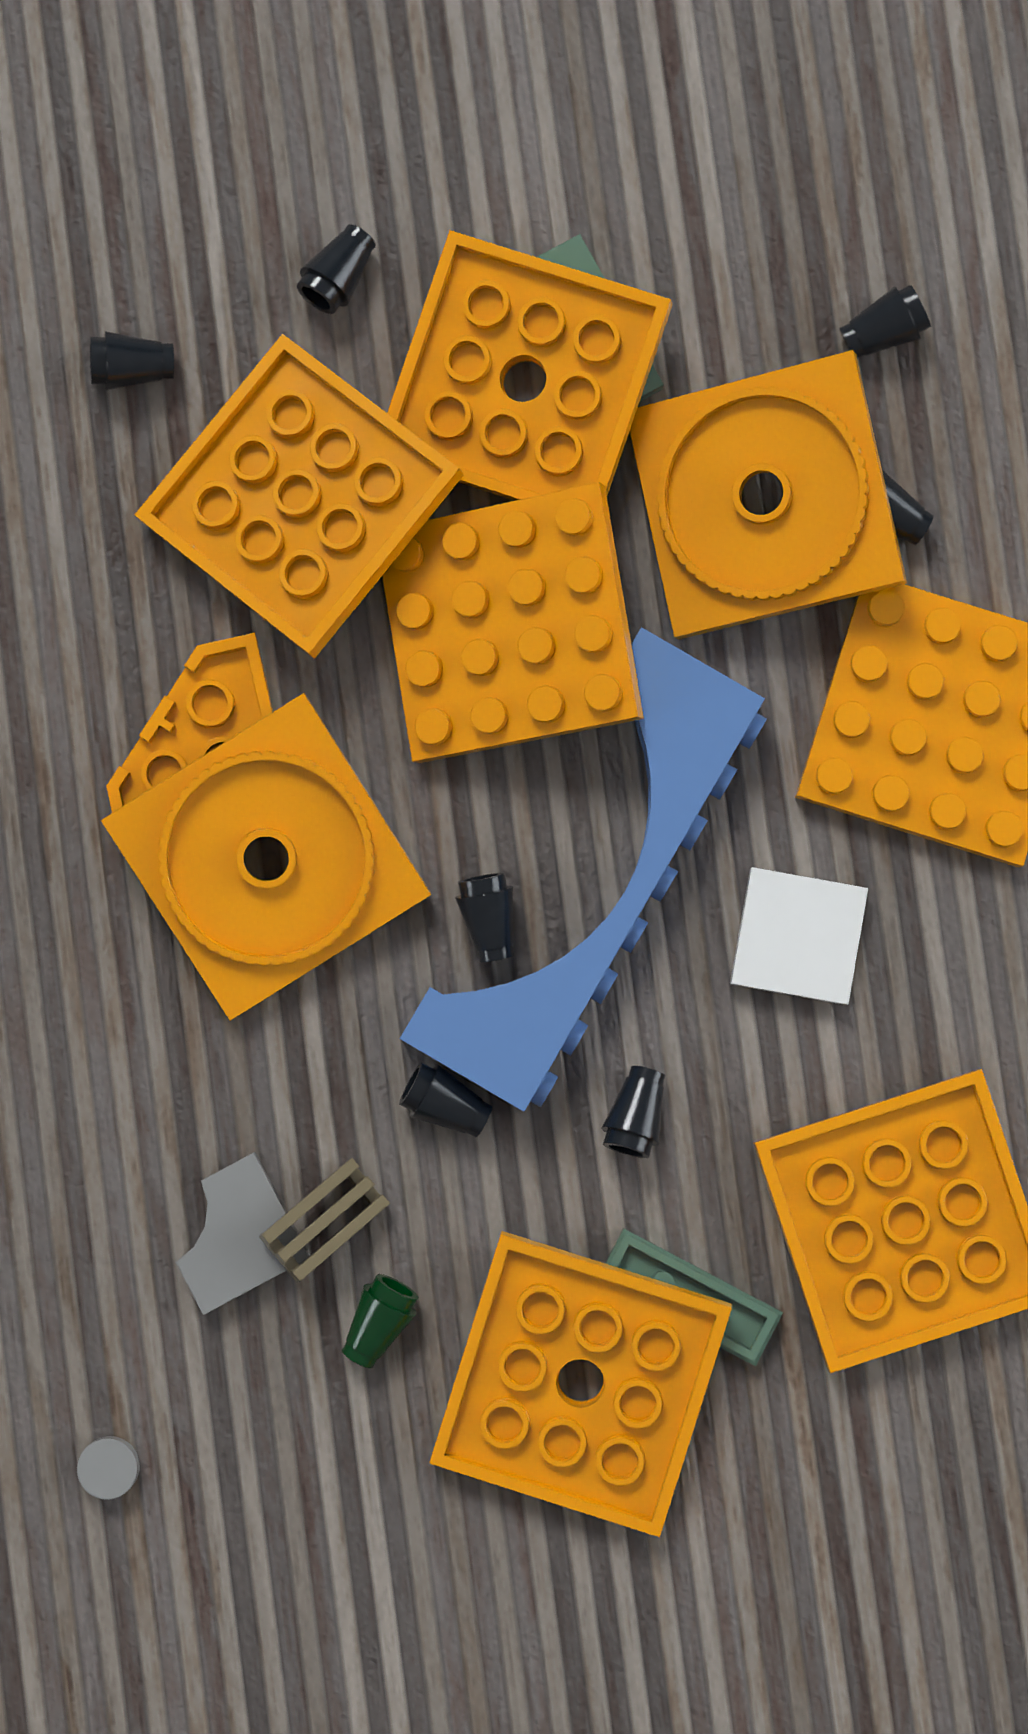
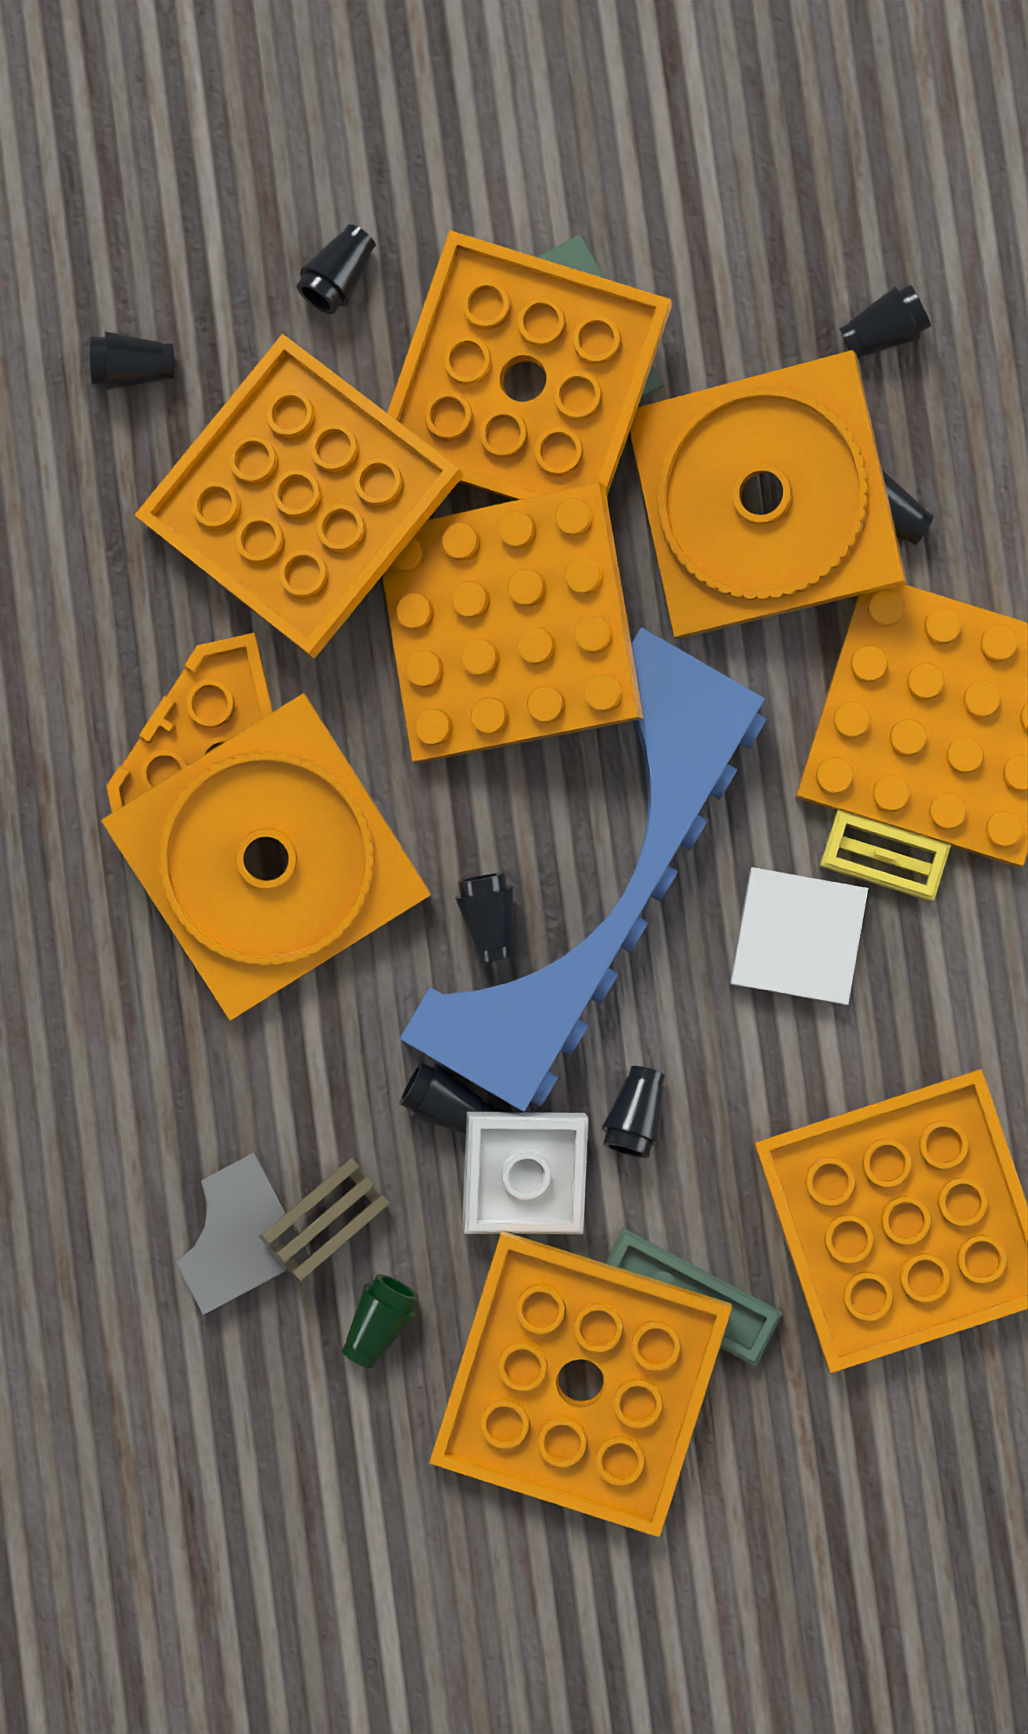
light grey tile [77,1436,140,1500] -> none
none -> white tile [462,1112,588,1234]
none -> light yellow tile [819,809,951,902]

